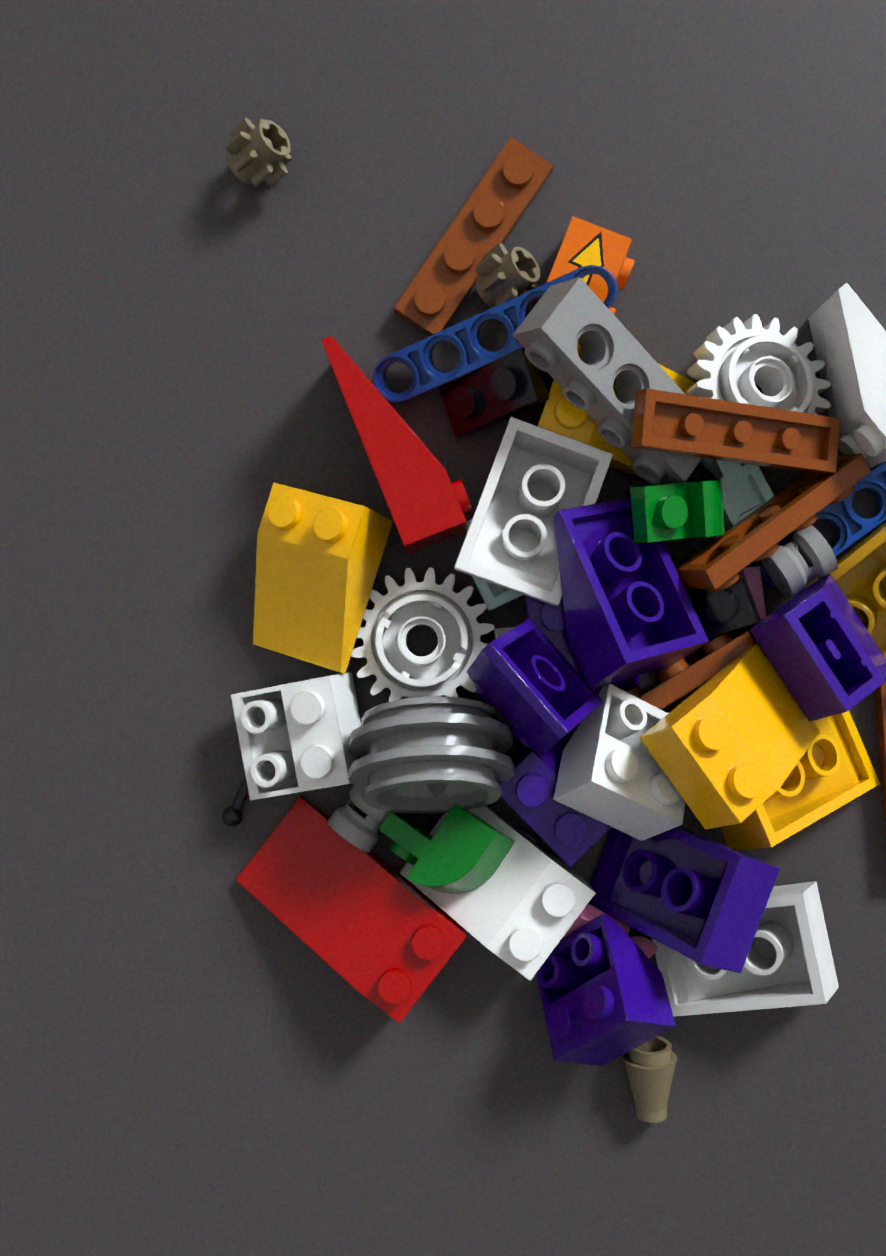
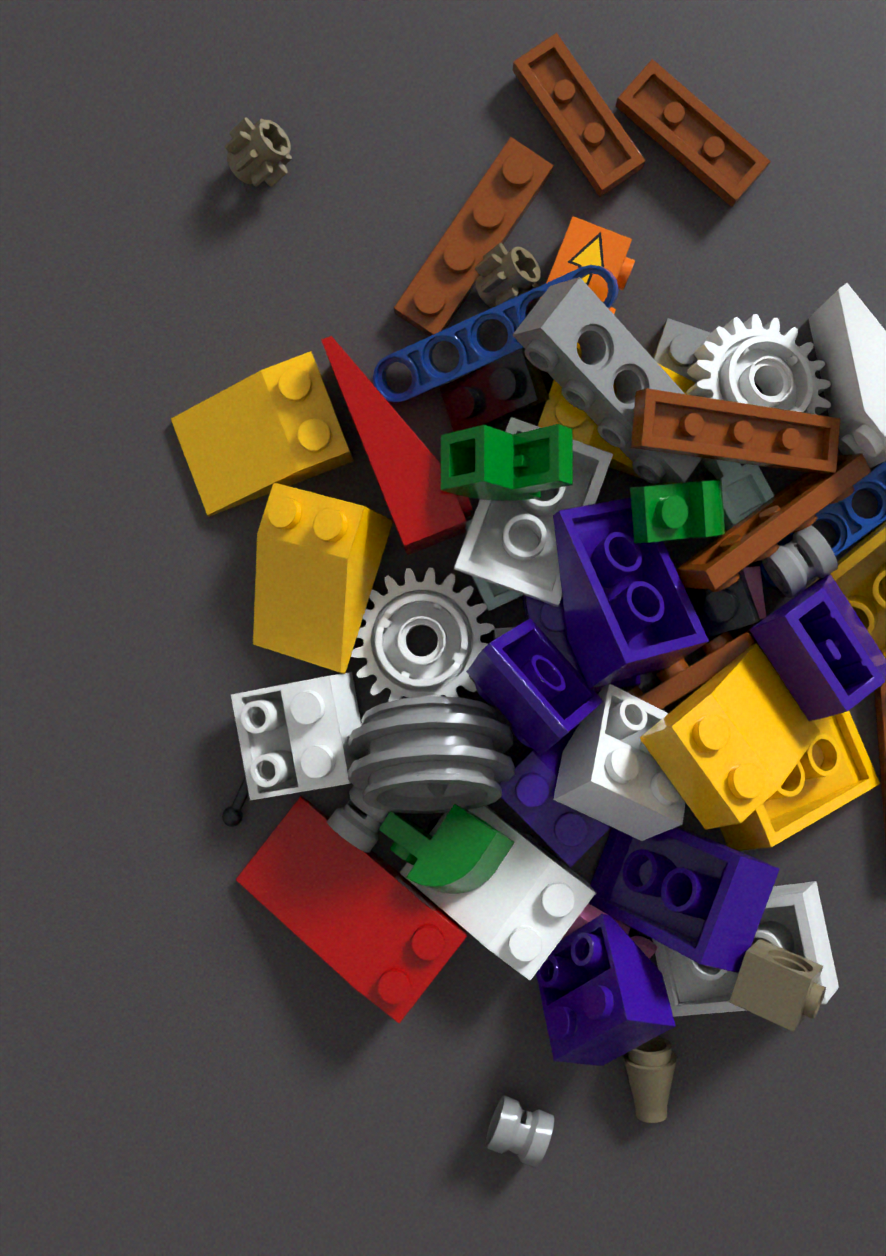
none -> yellow slope [171,351,354,517]
none -> green brick [441,424,573,501]
none -> light grey wheel [485,1095,554,1168]
none -> dark orange plate [512,32,645,197]
none -> dark orange plate [615,59,771,207]
none -> light grey plate [653,318,711,383]
none -> dark tan brick [729,939,826,1032]

